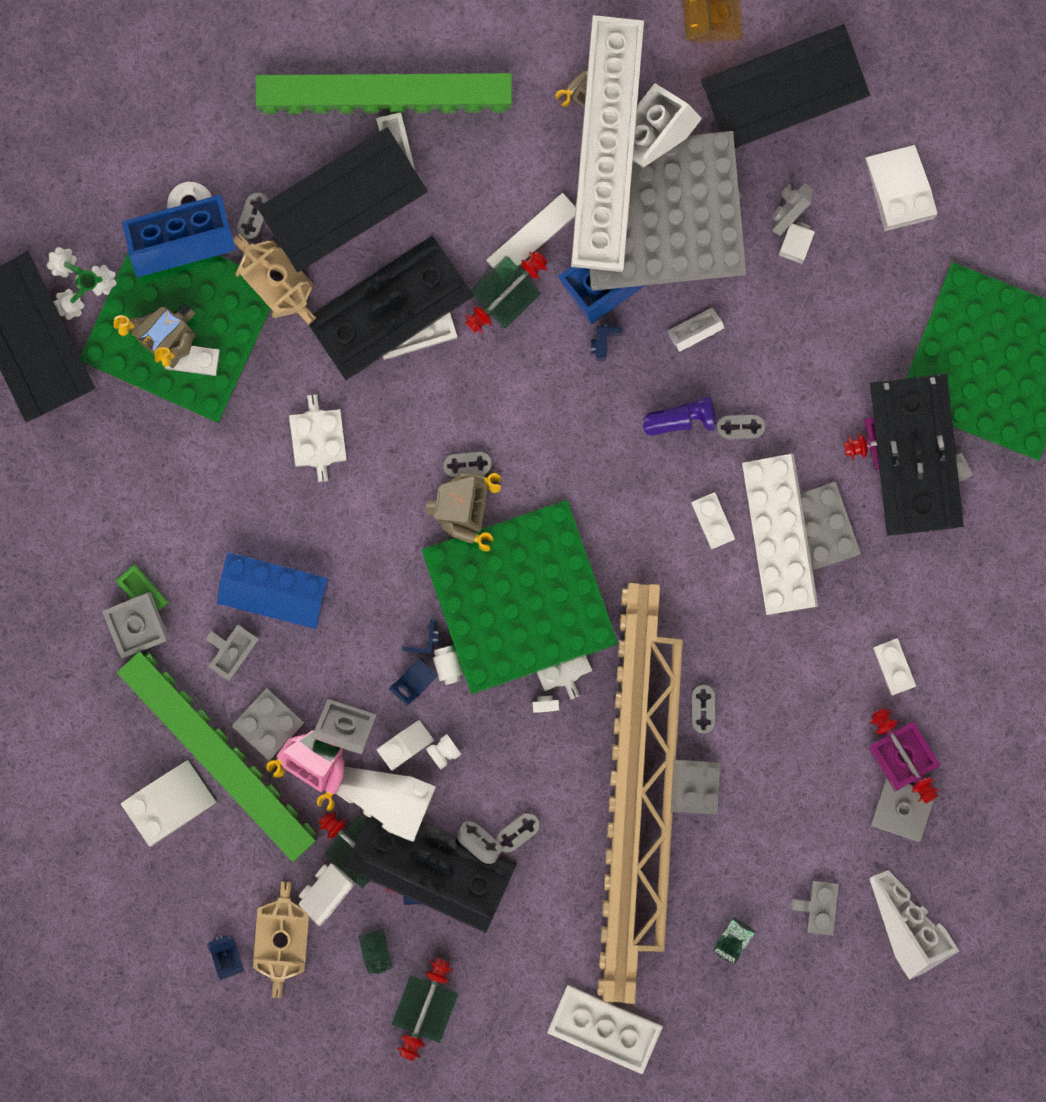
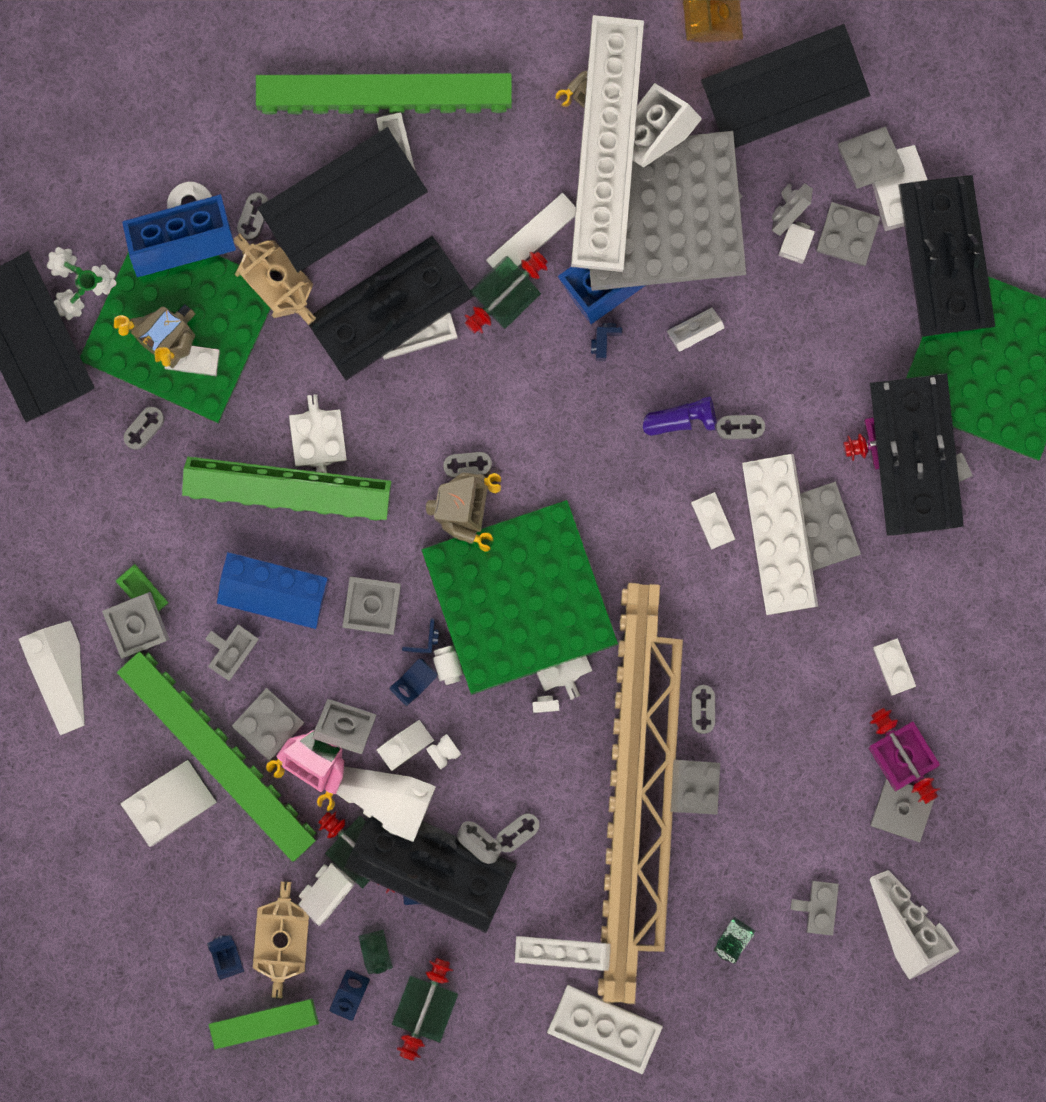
none -> white wedge [19,621,85,735]
none -> light grey beam [124,407,165,450]
none -> bright green brick [182,457,392,521]
none -> bright green slope [209,998,319,1049]
none -> dark blue bracket [329,970,370,1021]
none -> light grey plate [342,577,401,635]
none -> white tile [515,936,610,970]
none -> light grey plate [816,202,880,266]
none -> light grey plate [838,127,905,189]
none -> black hinge [898,175,996,337]

